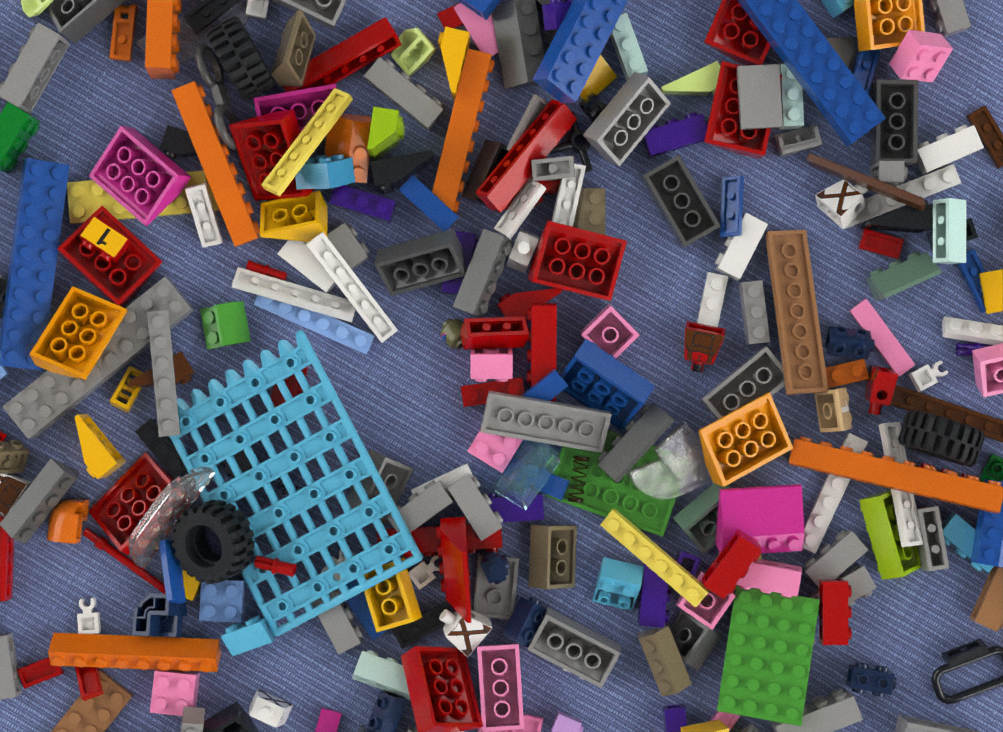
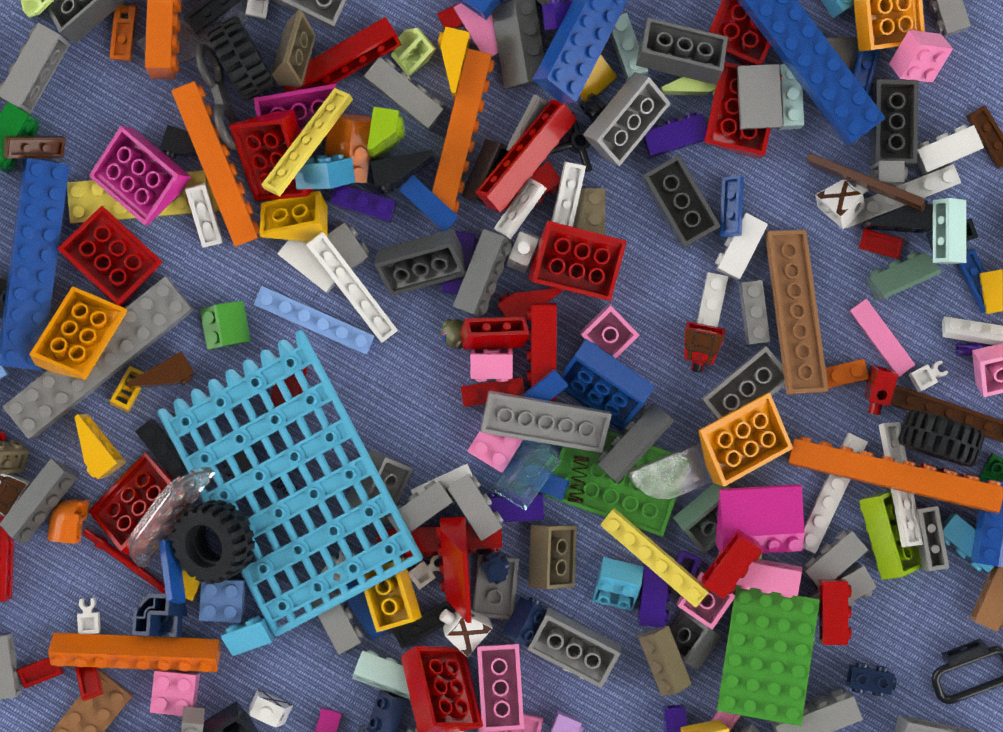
yellow brick [79,216,130,263] -> none
light grey plate [147,310,180,437] -> none
white plate [232,267,356,322] -> none
red axle [246,260,287,281] -> none
red axle [254,555,297,577] -> none
light grey slope [531,156,576,181] -> none
clear tile [653,422,704,481] -> none
light grey hinge [774,125,823,158] -> none
tan slope [814,387,852,433] -> none
dark blue brick [825,326,875,359] -> none
none -> reddish brown tile [3,136,66,159]
none -> dark grey slope [636,17,728,85]

